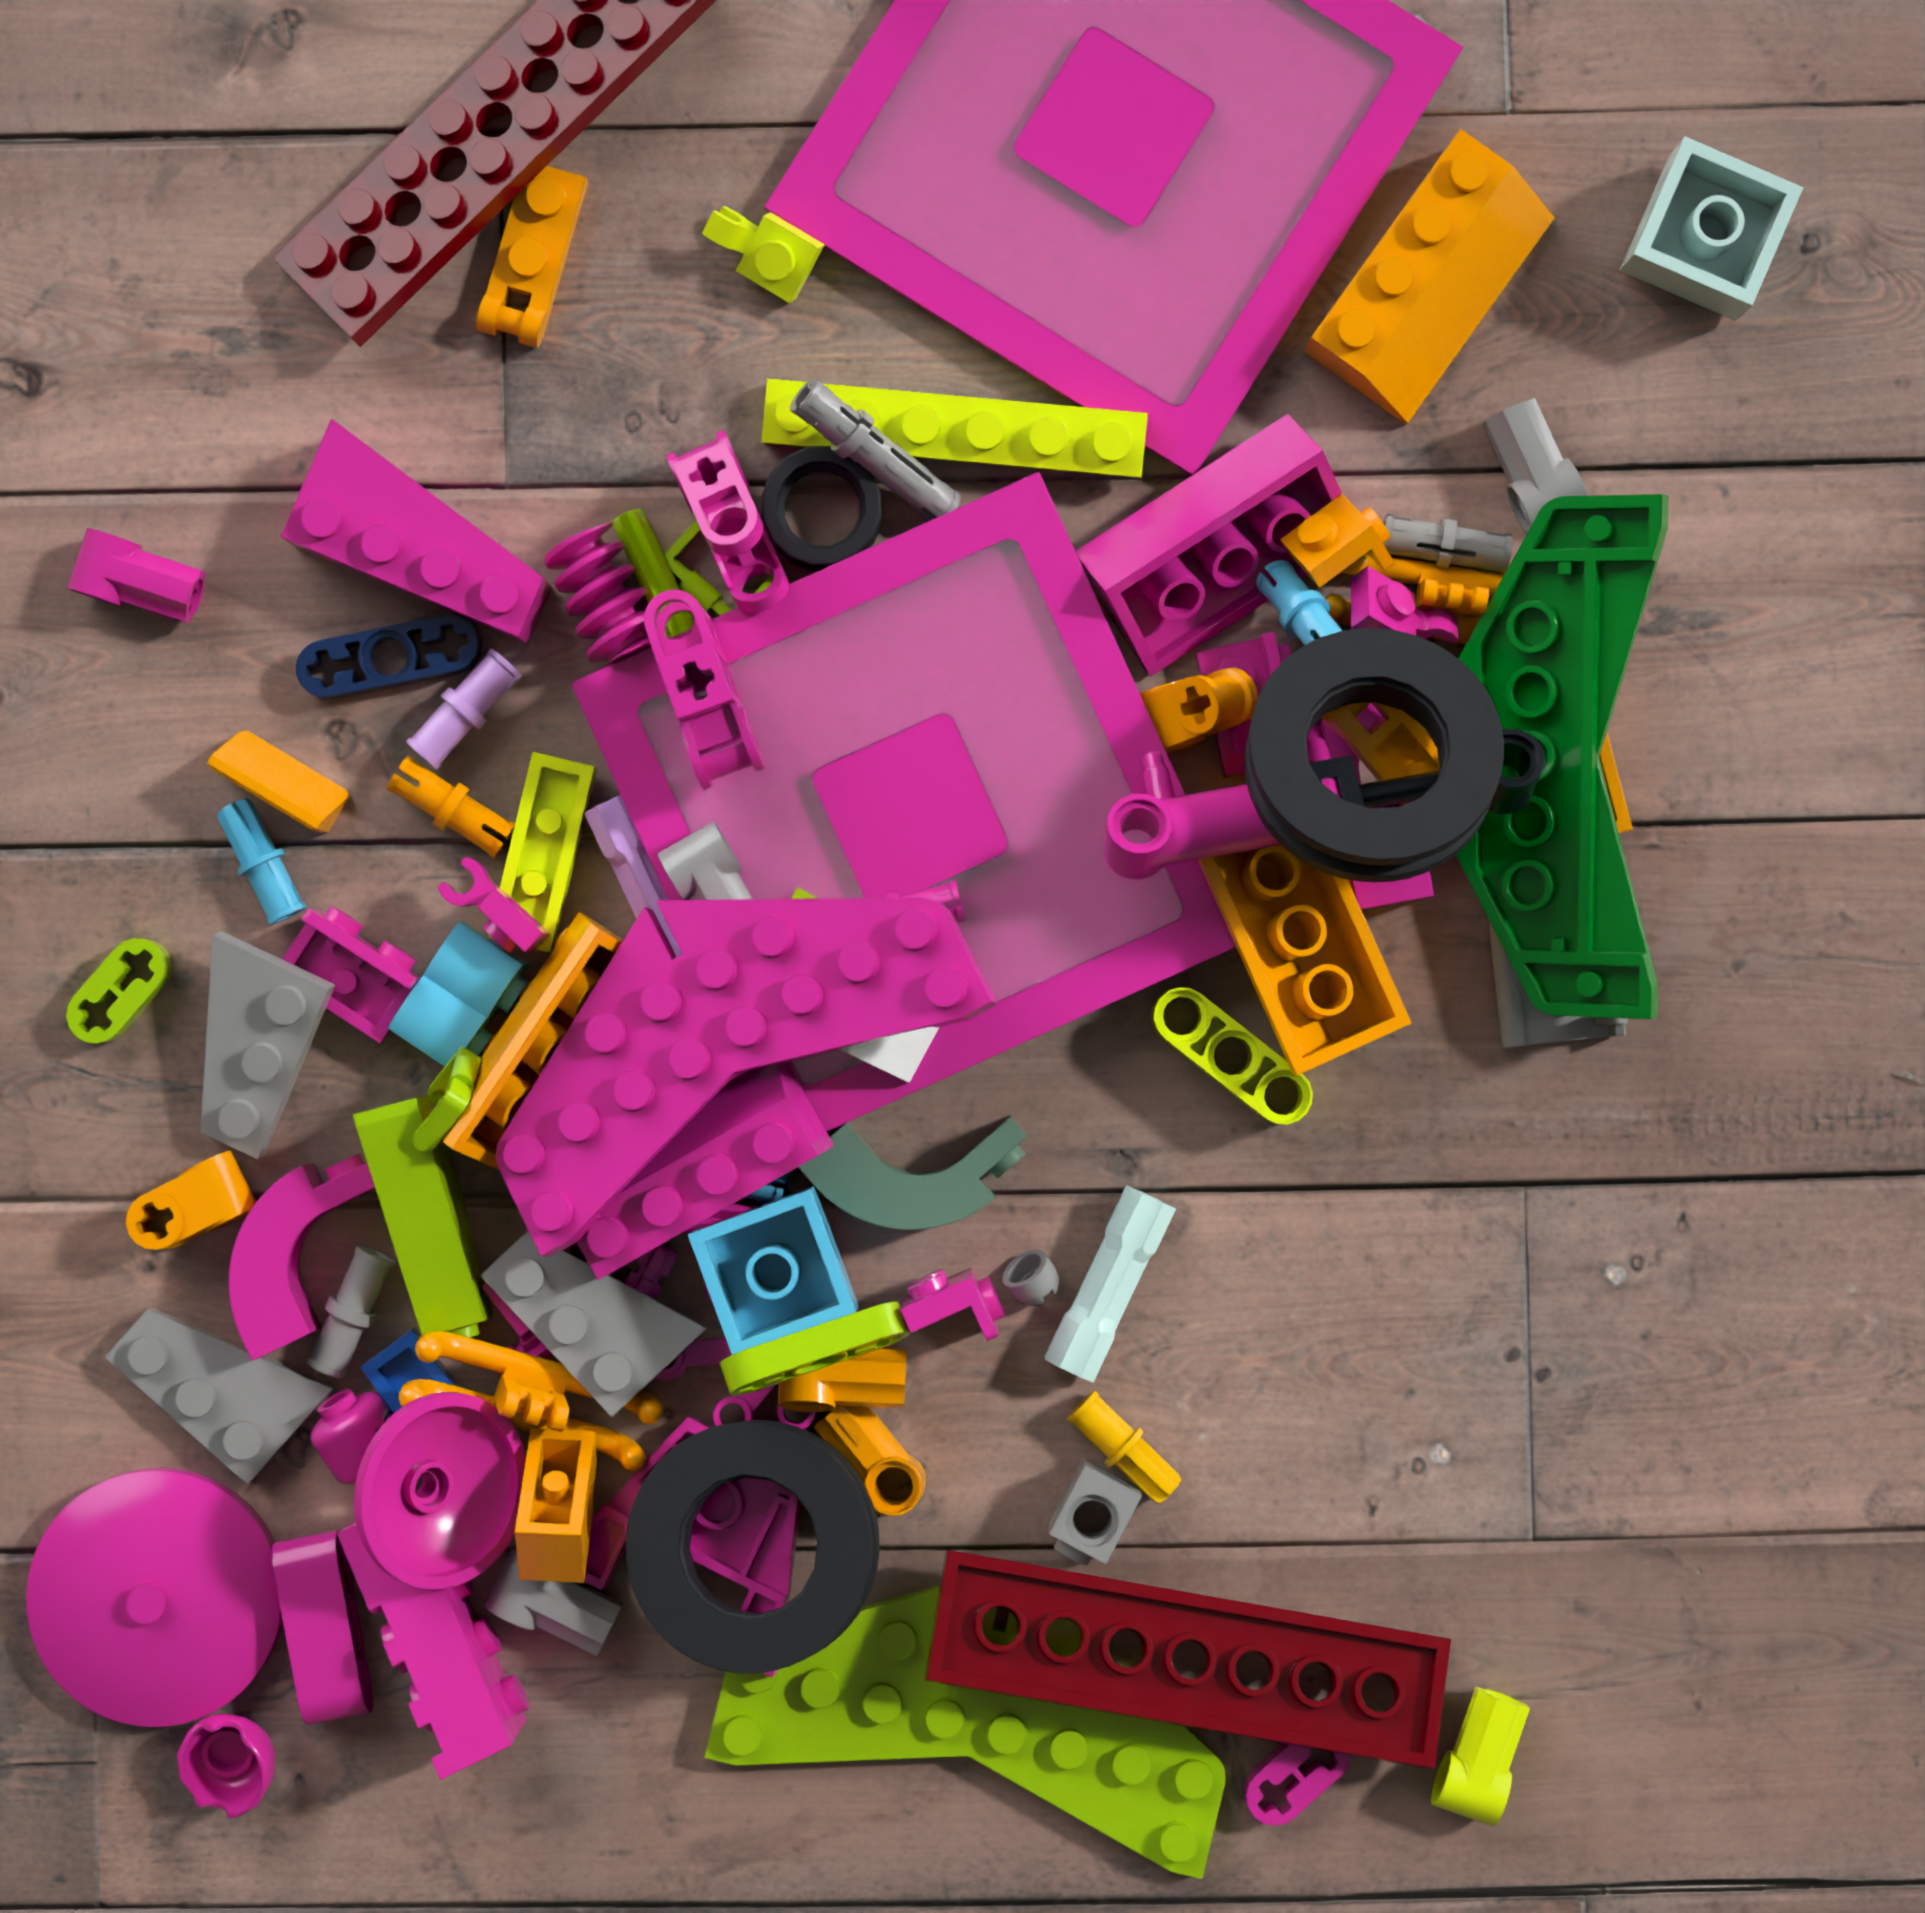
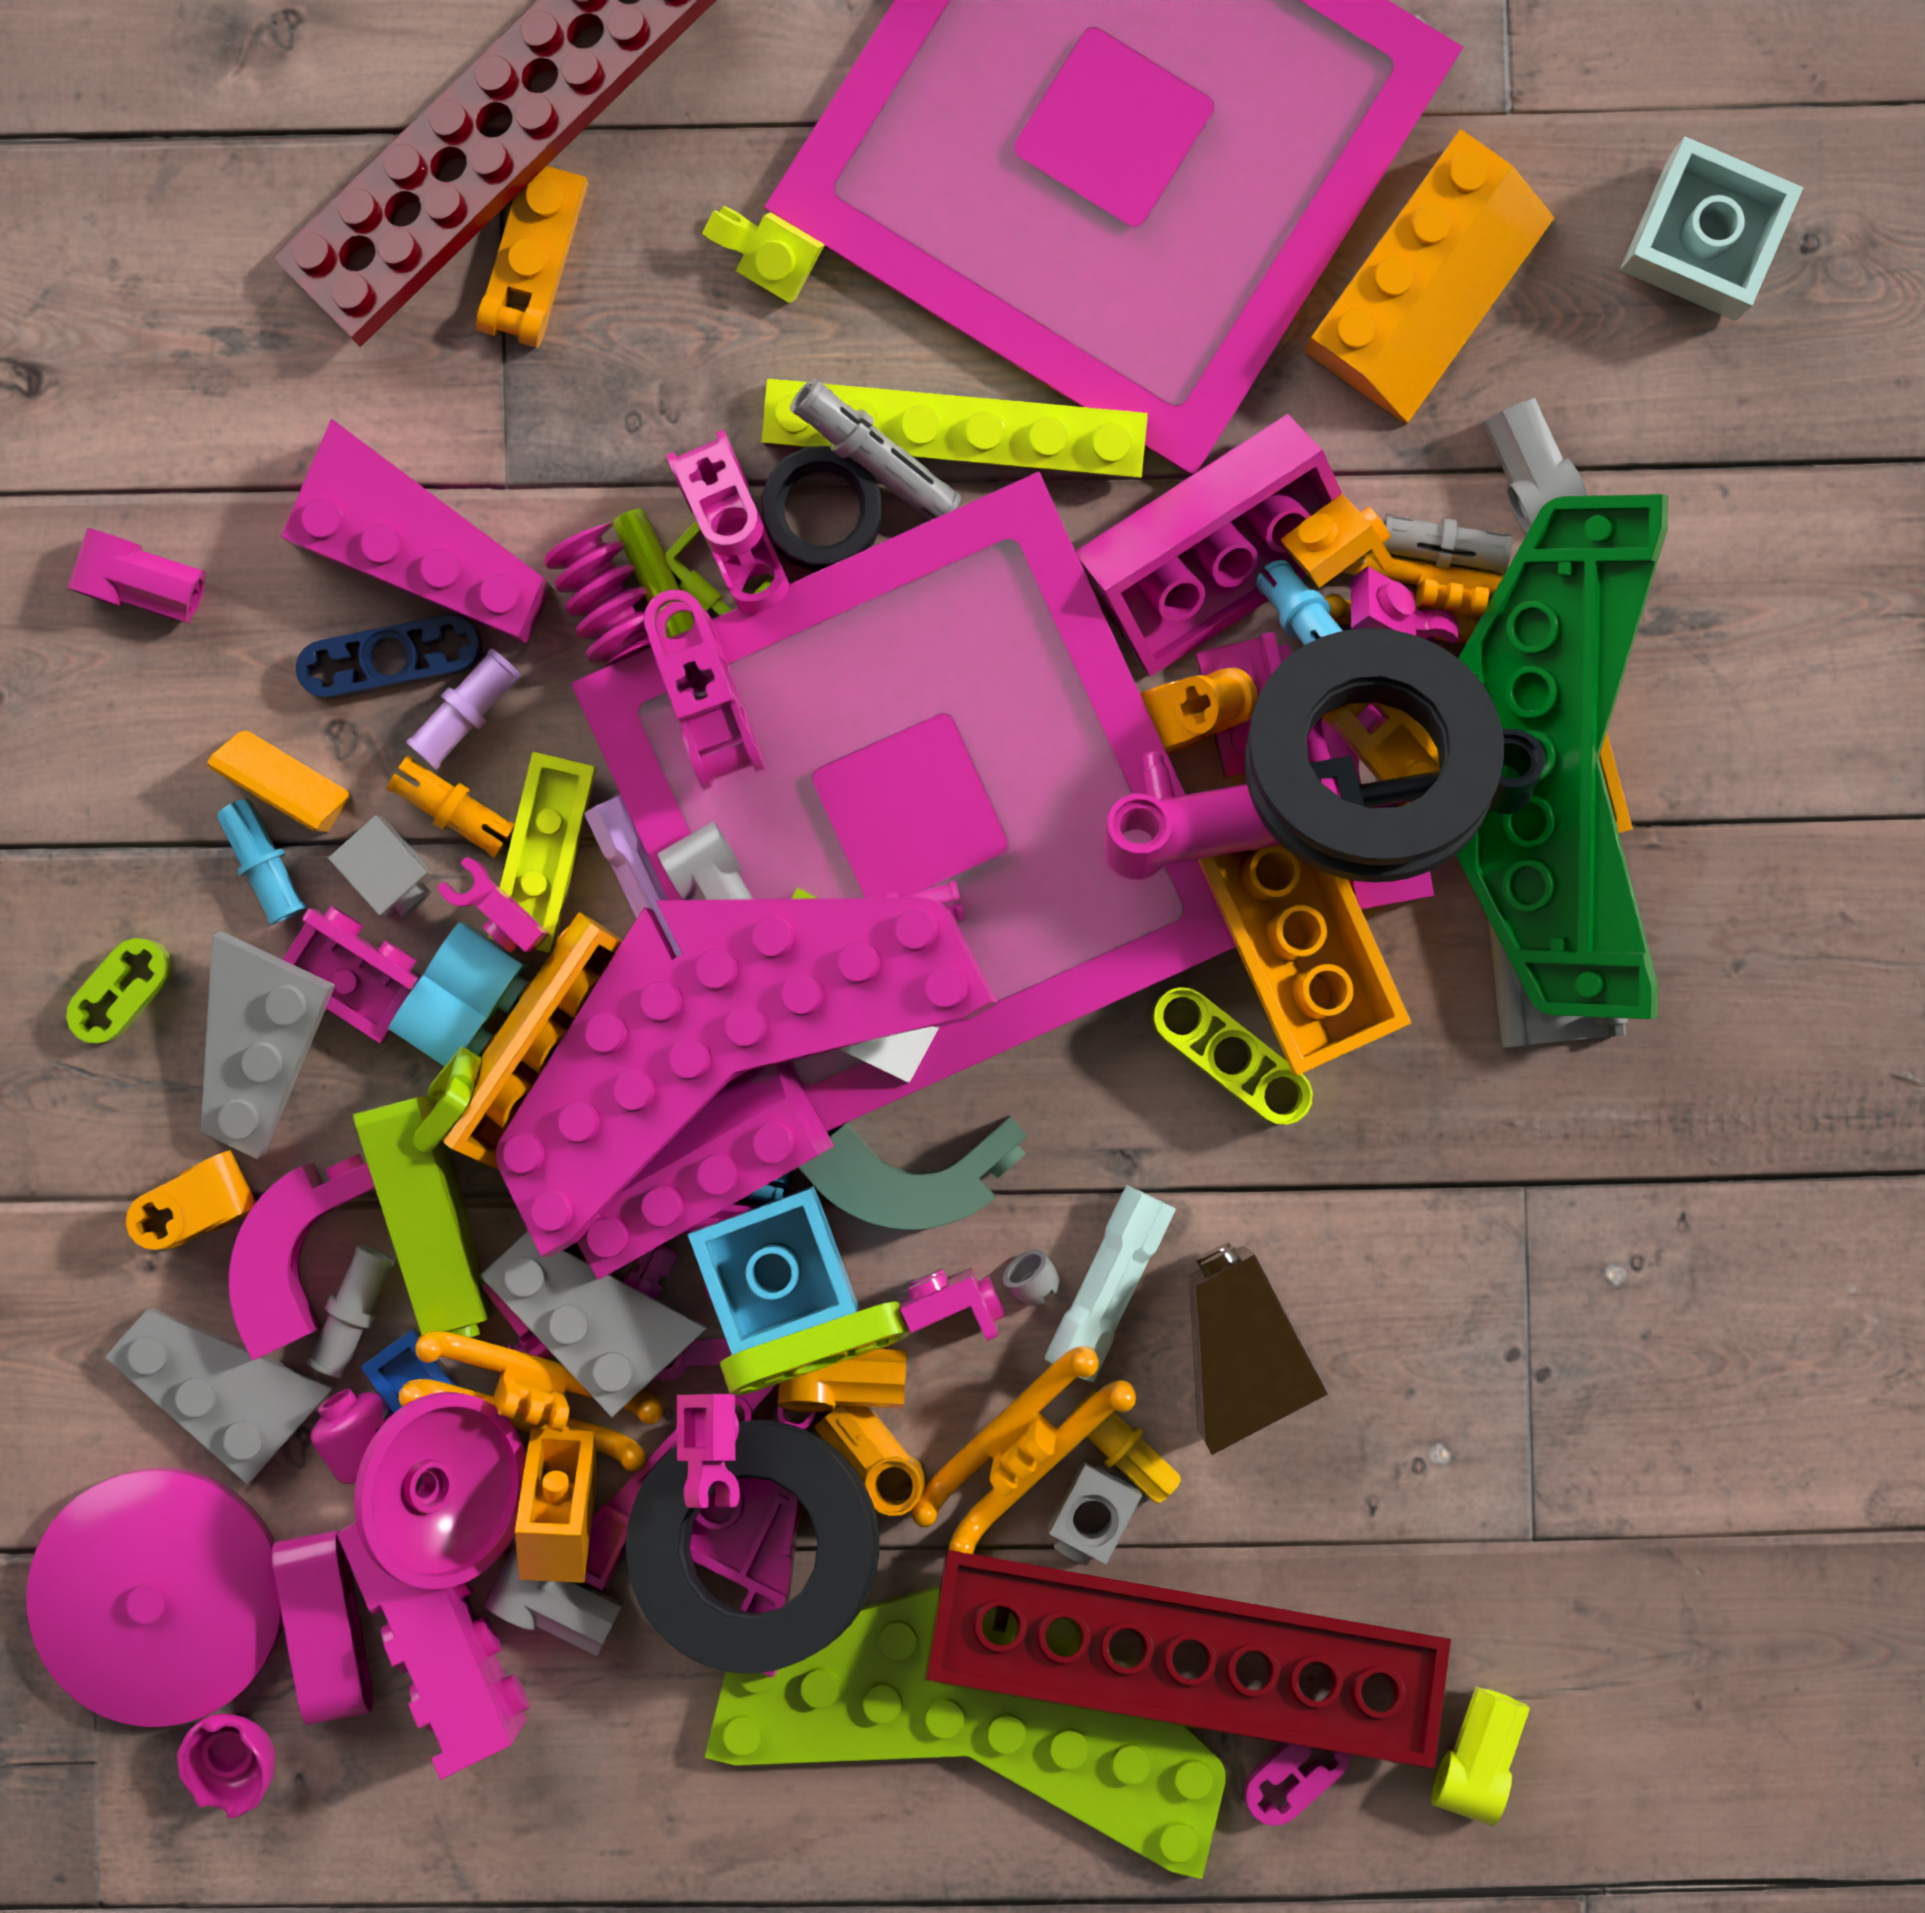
none -> light grey brick [328,815,437,917]
none -> dark pink plate [677,1394,740,1508]
none -> light orange piece [912,1346,1136,1554]
none -> dark brown slope [1188,1242,1328,1455]

